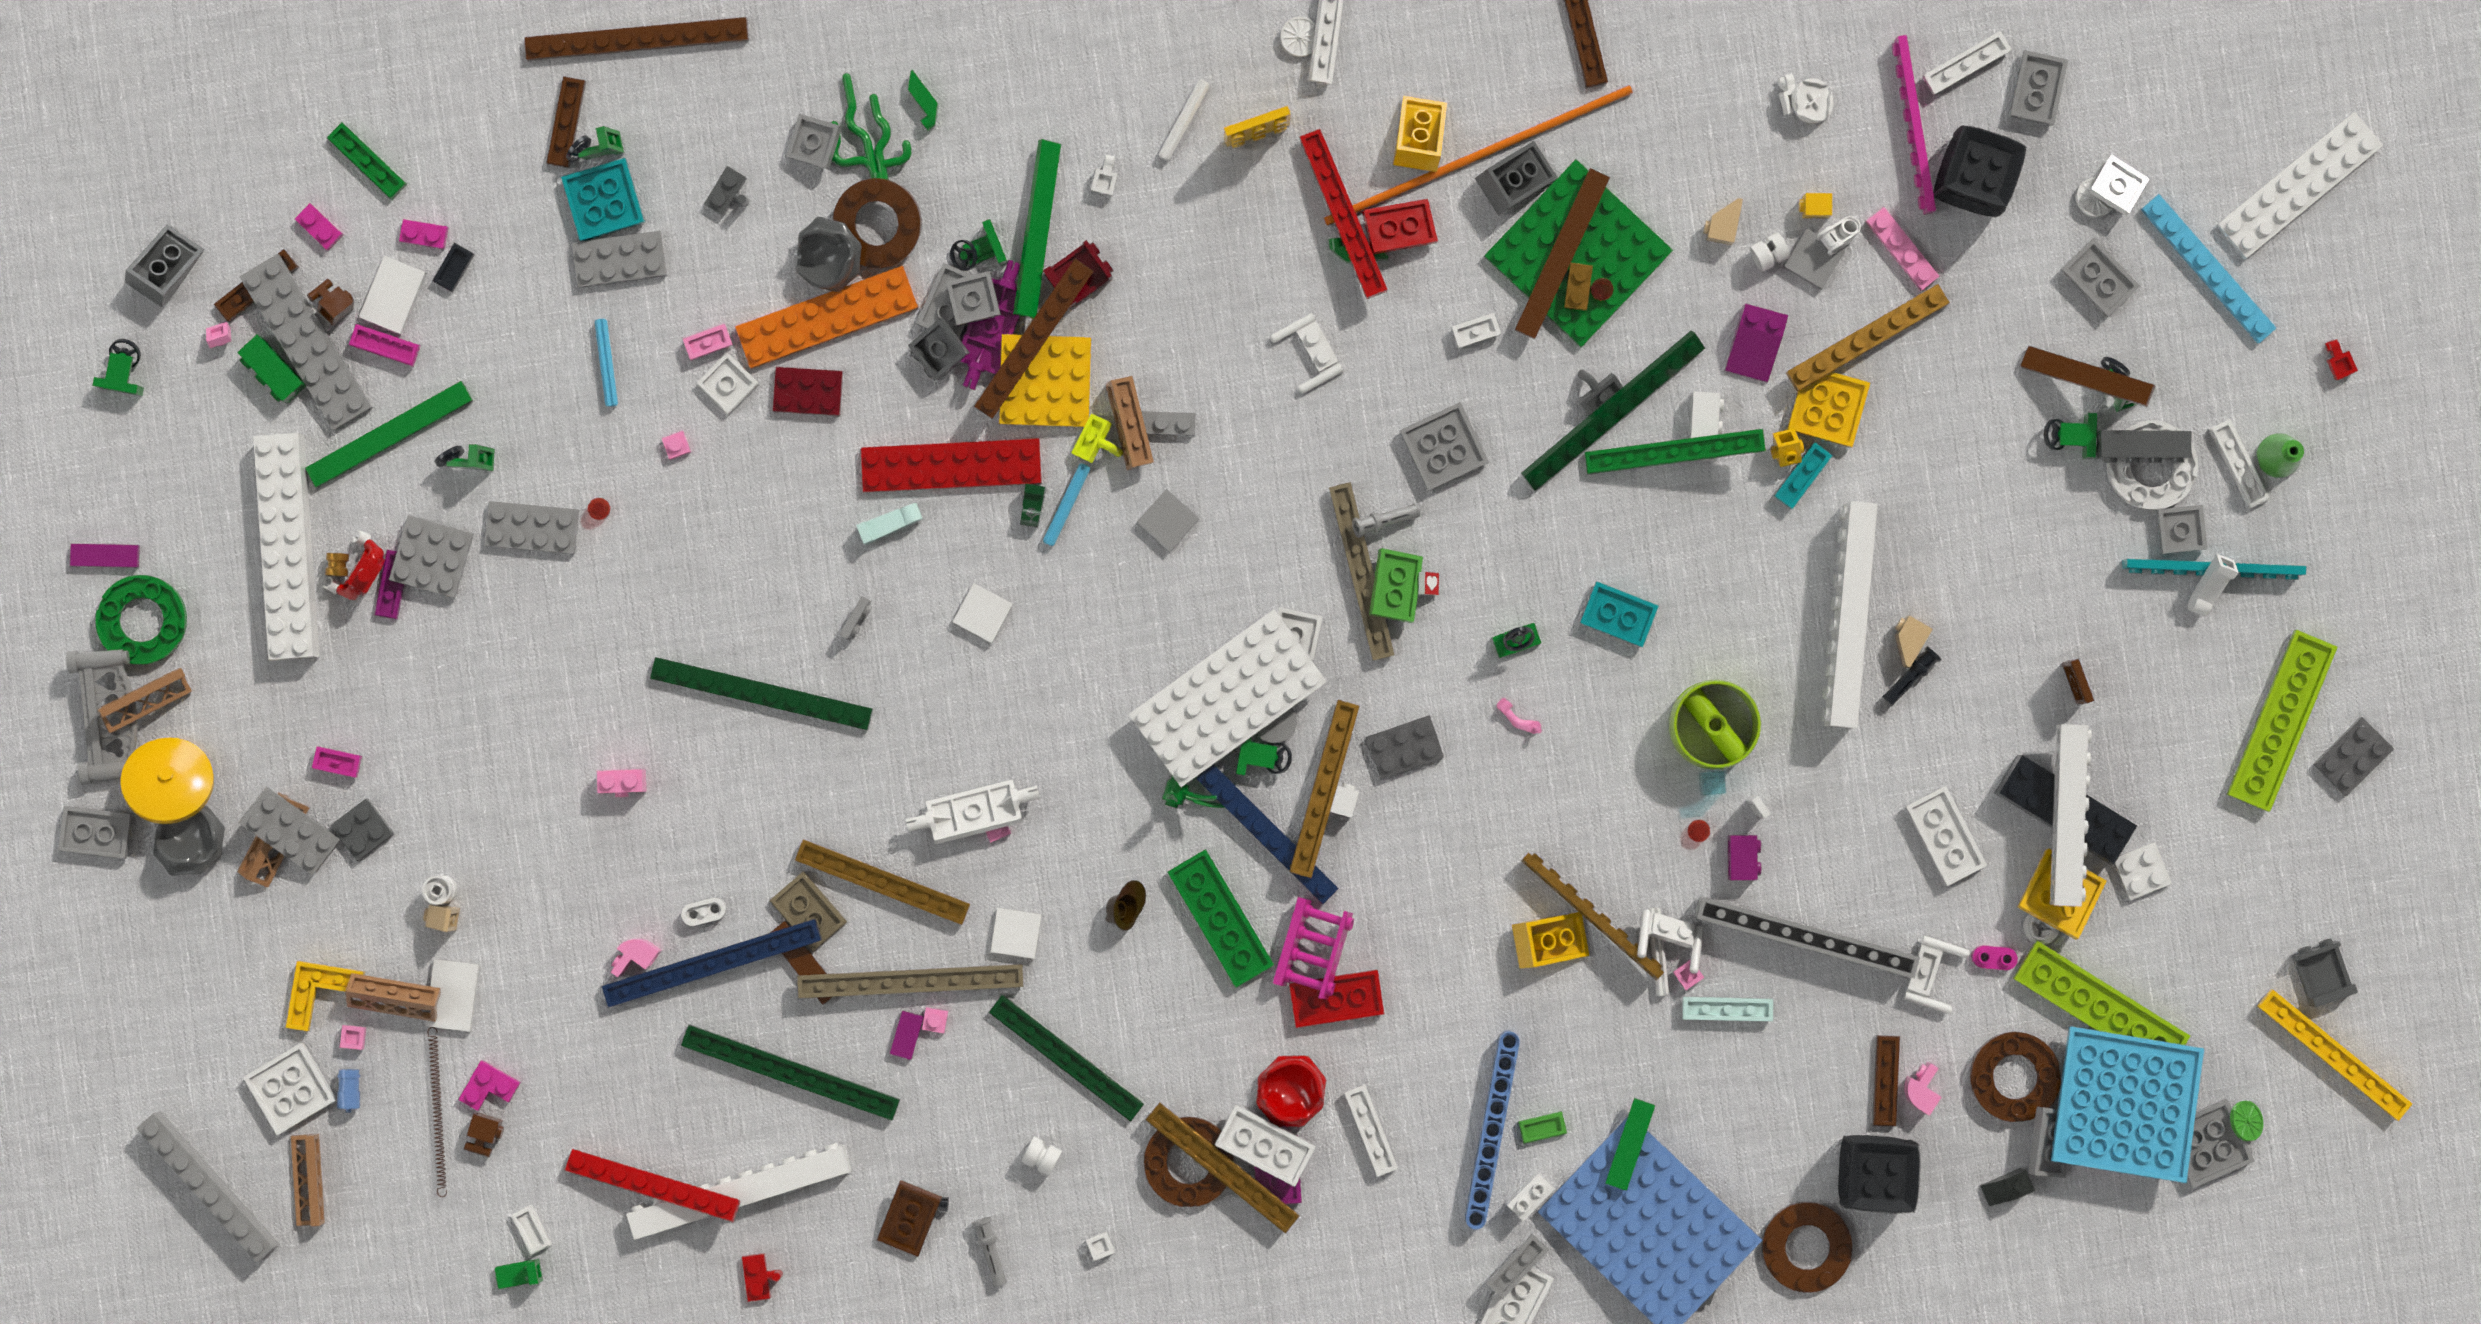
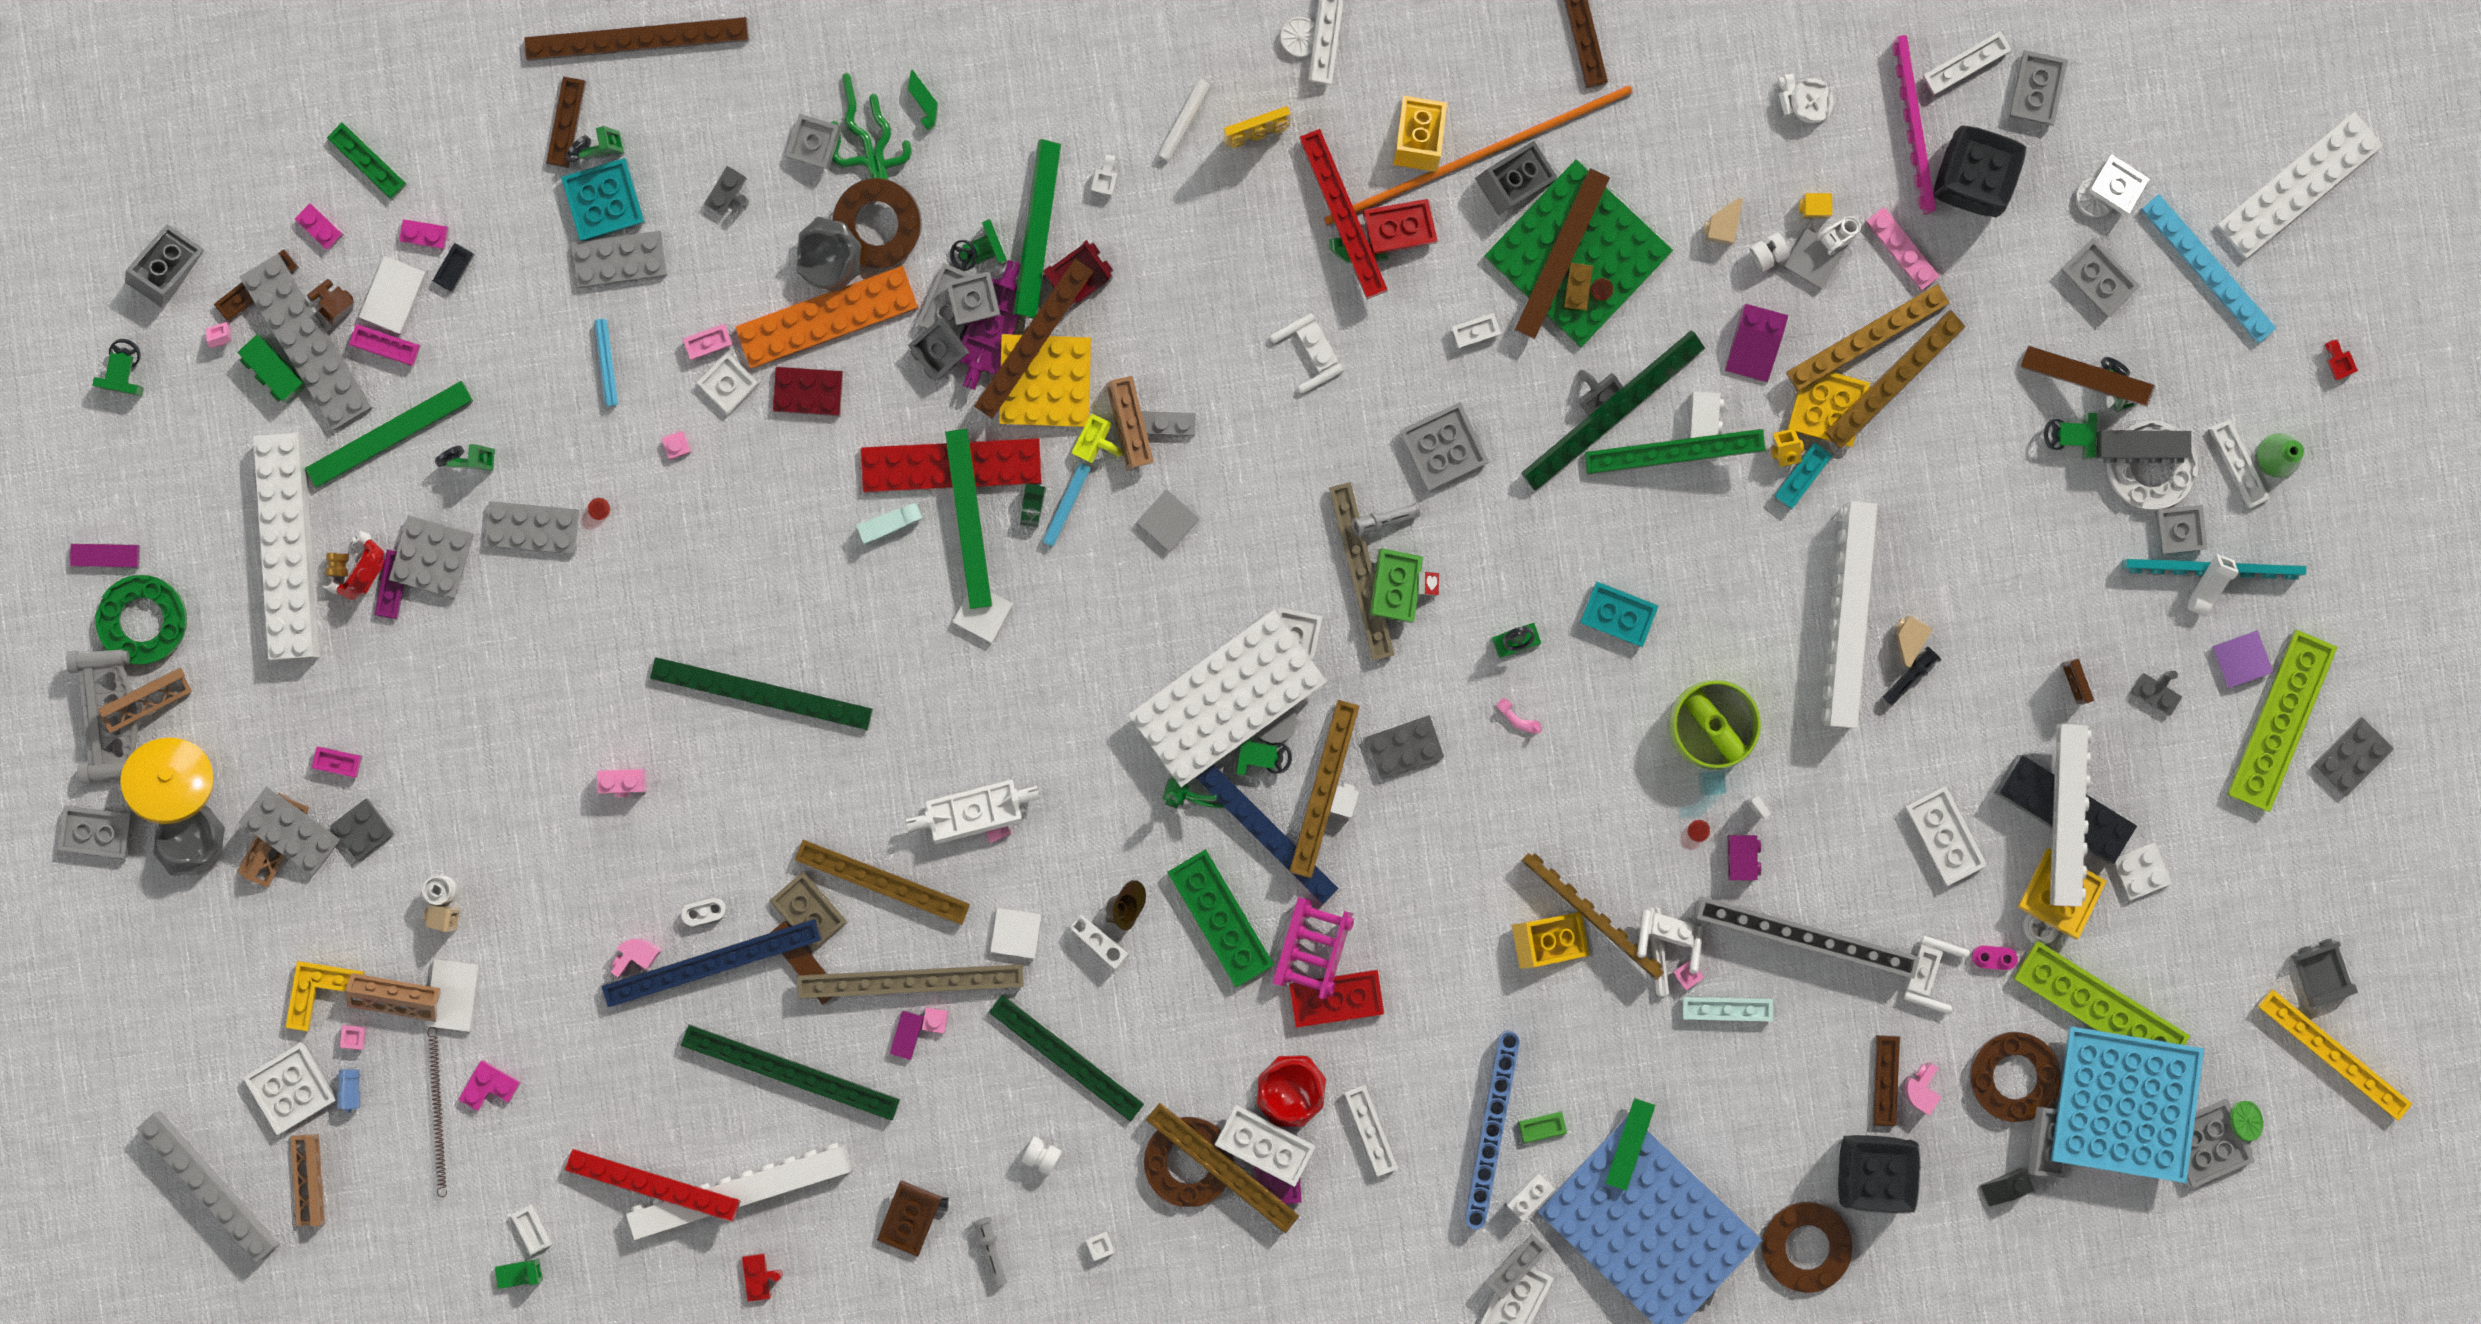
reddish brown brick [464,1112,504,1158] -> none
light grey plate [840,596,872,640] -> none
none -> green tile [945,428,993,609]
none -> white leg [1069,914,1129,970]
none -> pearl gold plate [1824,310,1966,449]
none -> dark grey plate [2131,670,2182,716]
none -> medium lavender slope [2213,630,2273,688]

